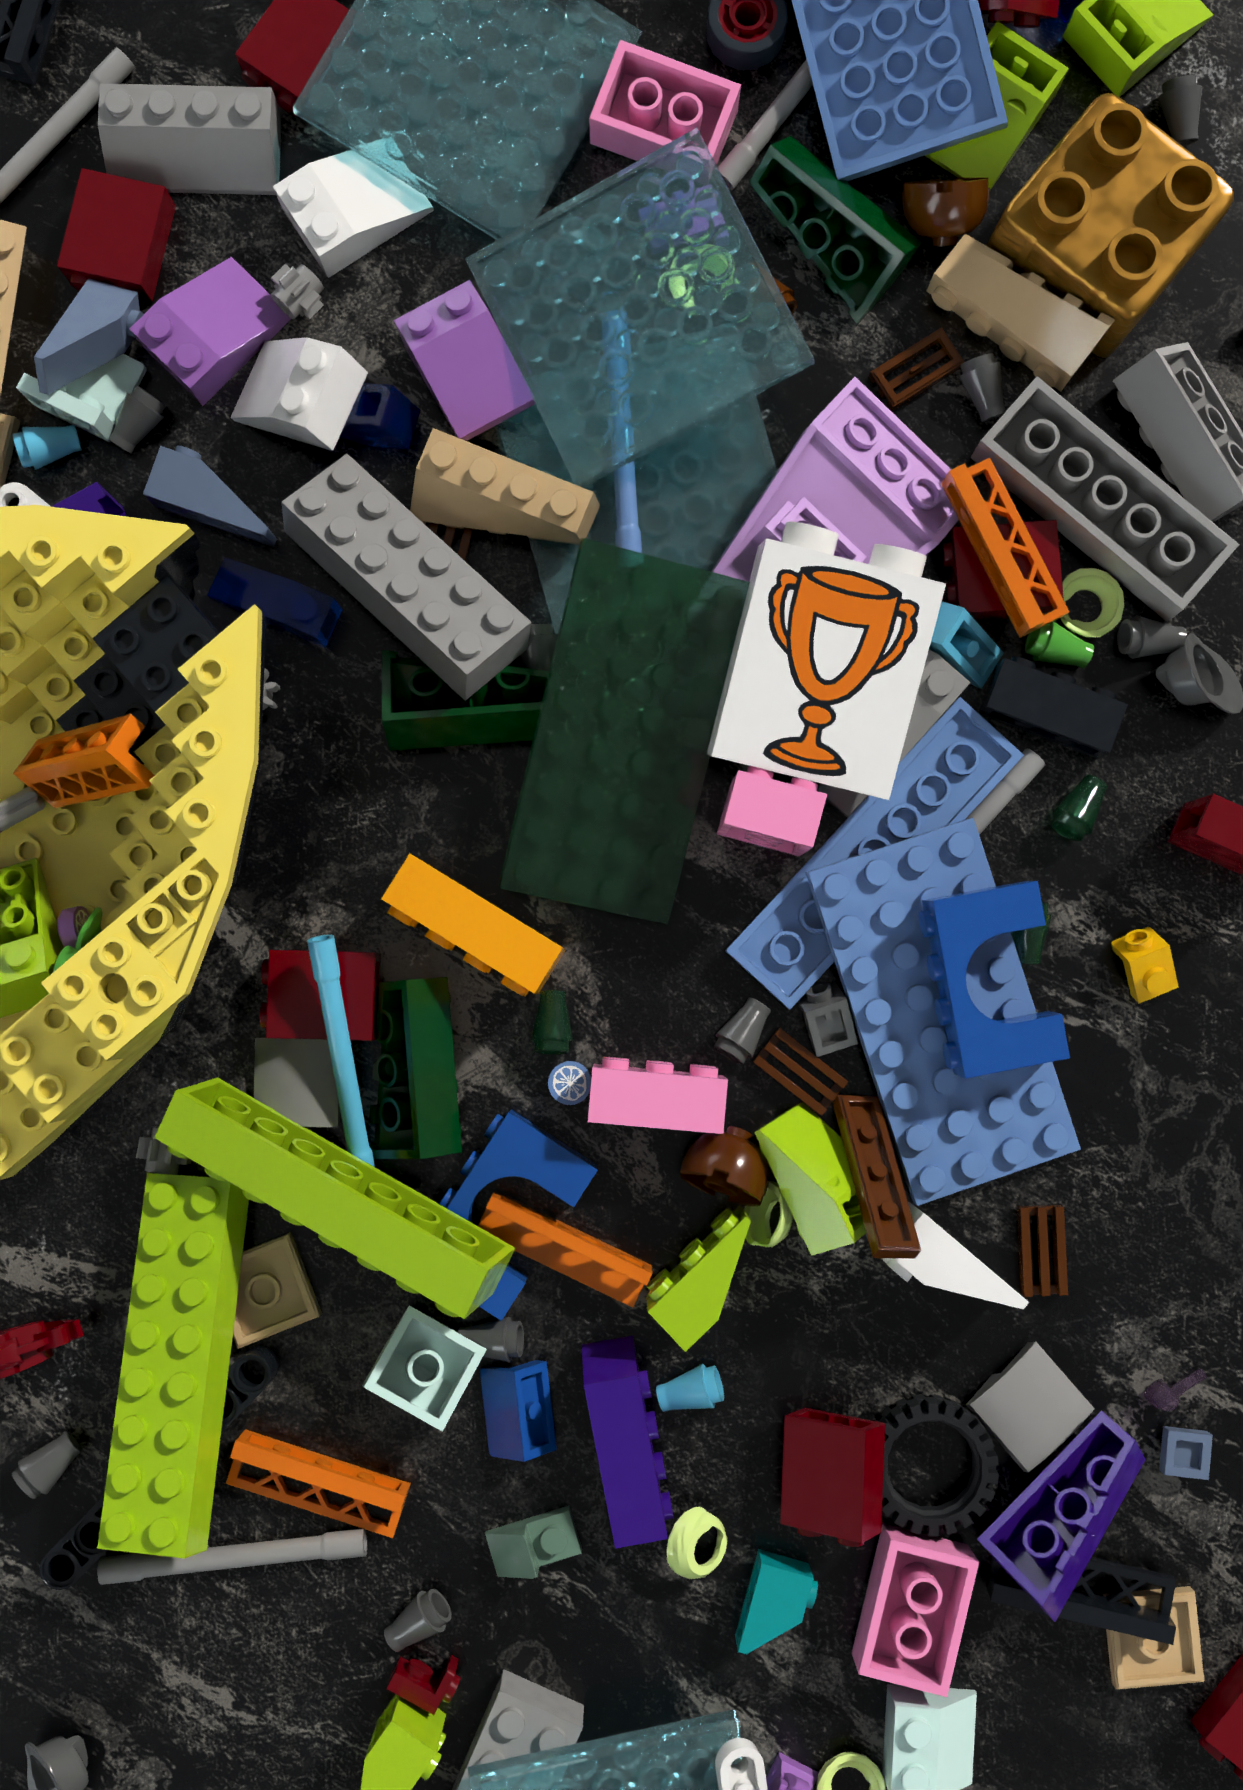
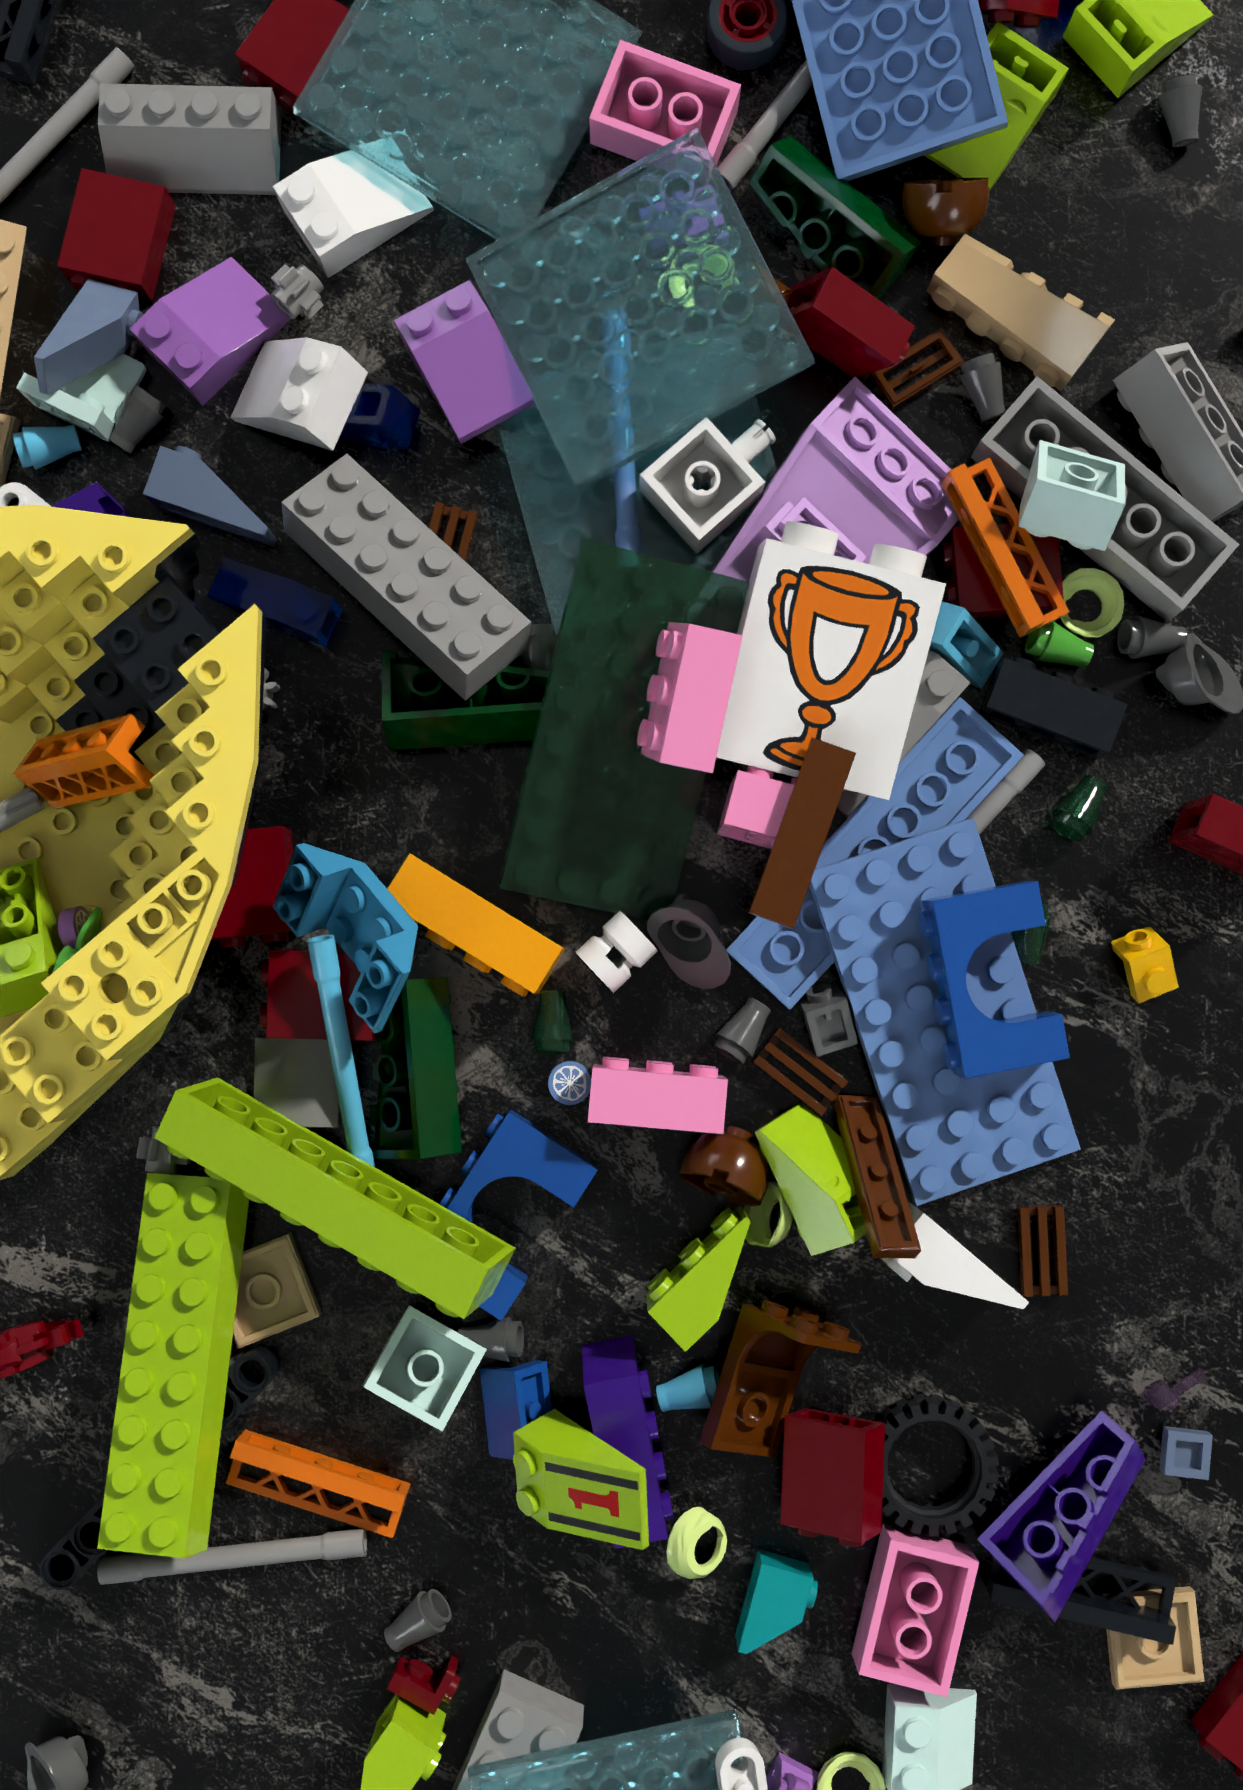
dark grey cone [12,1431,83,1499] -> none
tan wedge [410,428,600,545] -> none
orange fence [478,1190,653,1308] -> none
sand green slope [485,1505,582,1579] -> none
light grey slope [966,1342,1095,1472] -> none
pearl gold brick [986,93,1234,358] -> none
none -> dark red brick [211,826,293,948]
none -> dark azure slope [272,843,418,1033]
none -> lime slope [513,1409,649,1550]
none -> white wheel [576,911,658,993]
none -> bright pink brick [637,622,743,773]
none -> white brick [639,417,776,554]
none -> dark grey piece [647,893,731,989]
none -> reddish brown bracket [700,1300,862,1457]
none -> reddish brown tile [749,737,856,929]
none -> dark red brick [774,267,915,378]
none -> light aqua slope [1018,440,1126,551]

